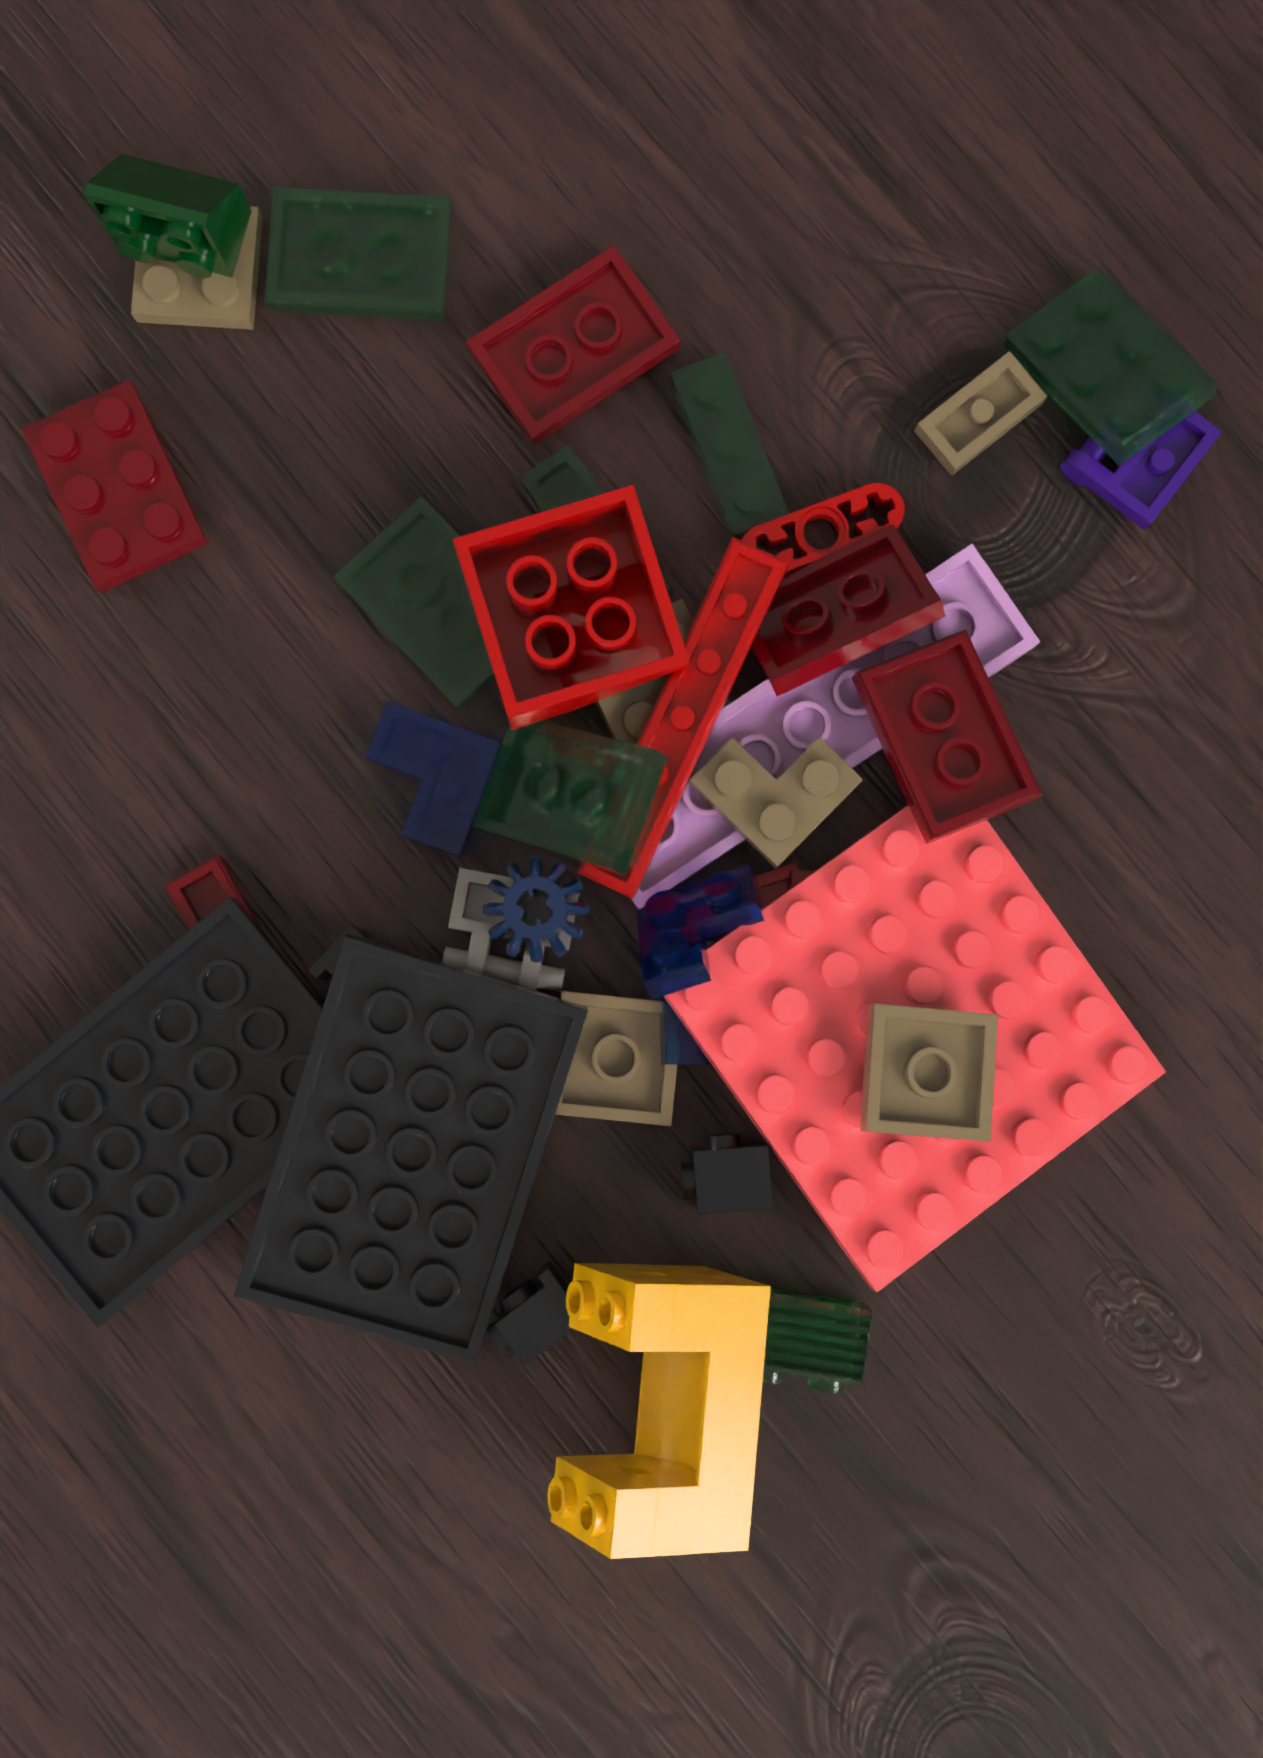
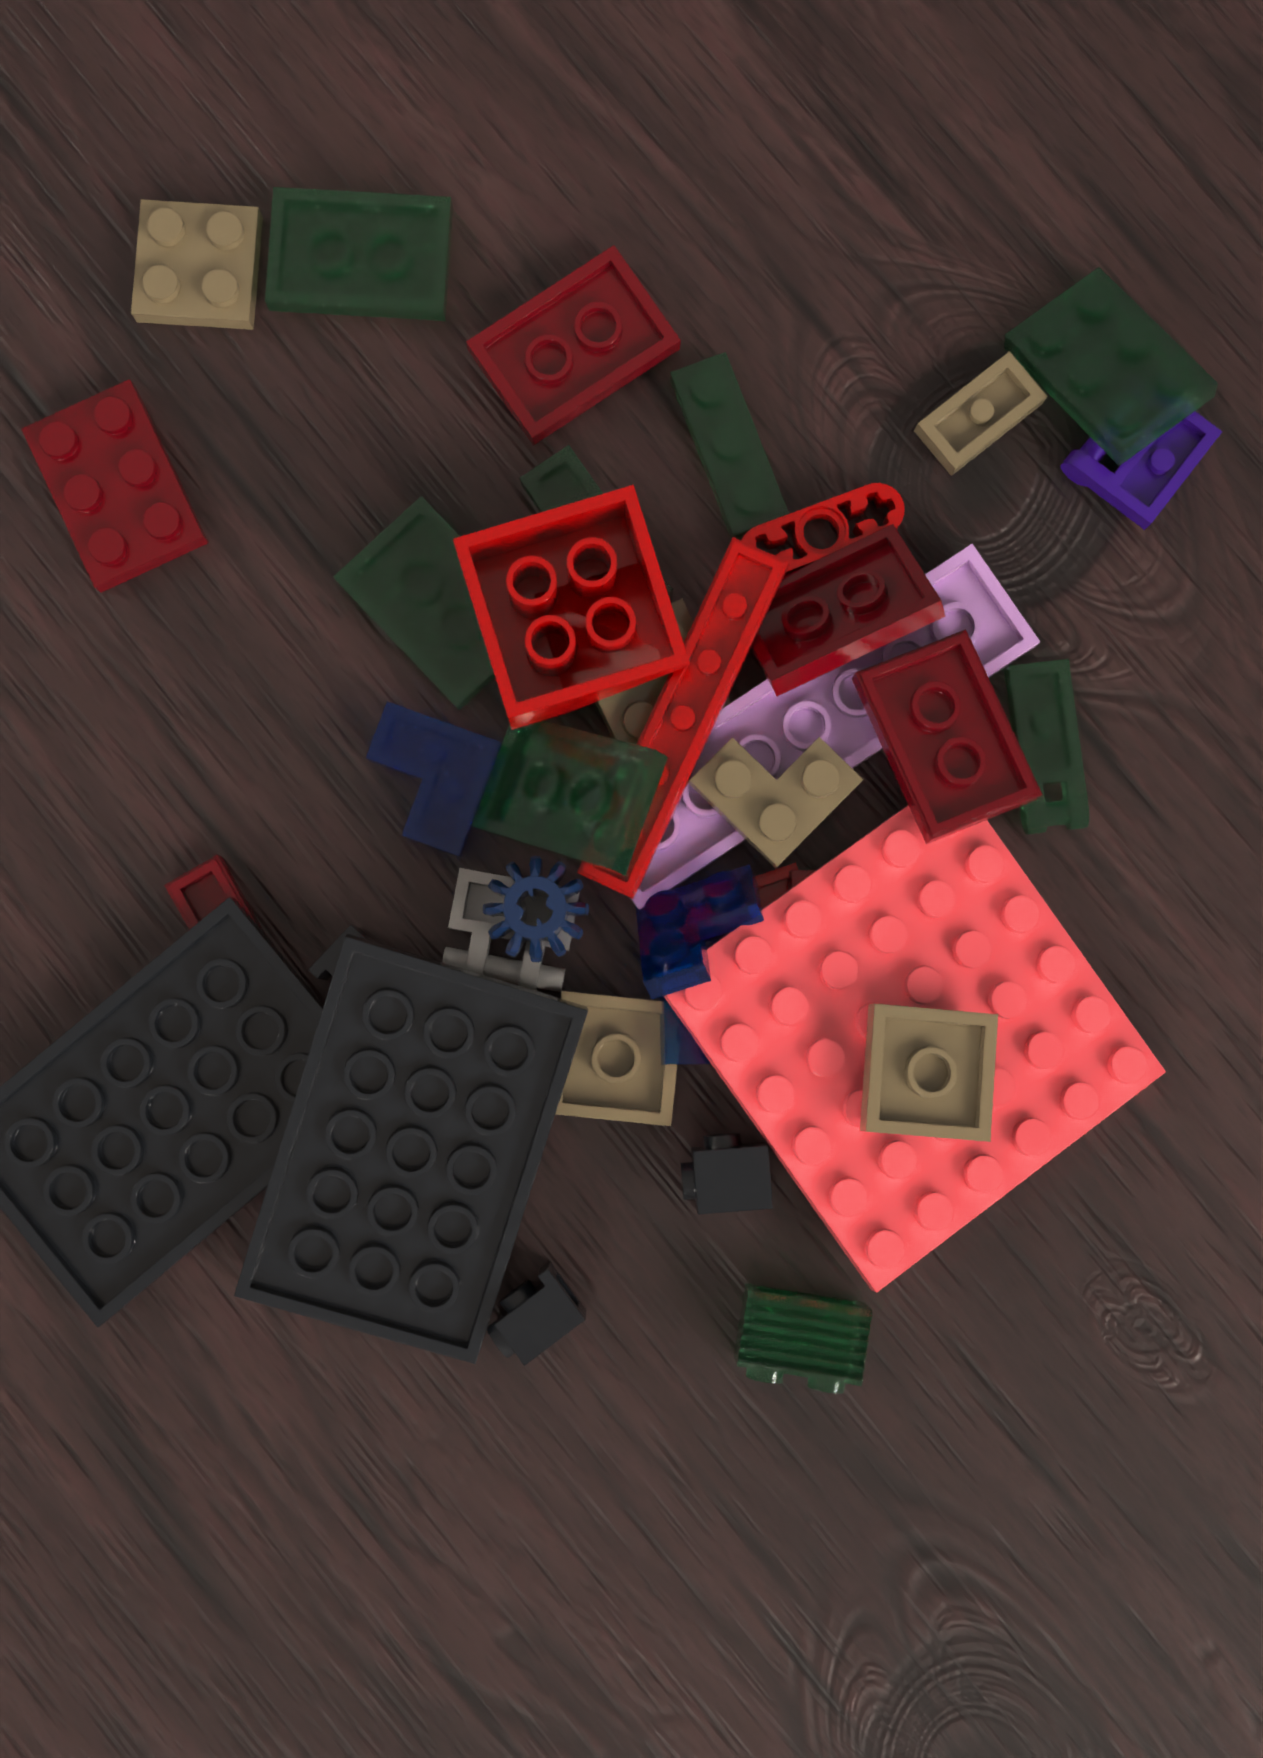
dark green slope [83,154,252,278] -> none
yellow piece [547,1263,771,1559] -> none
none -> clear green plate [1004,659,1089,835]

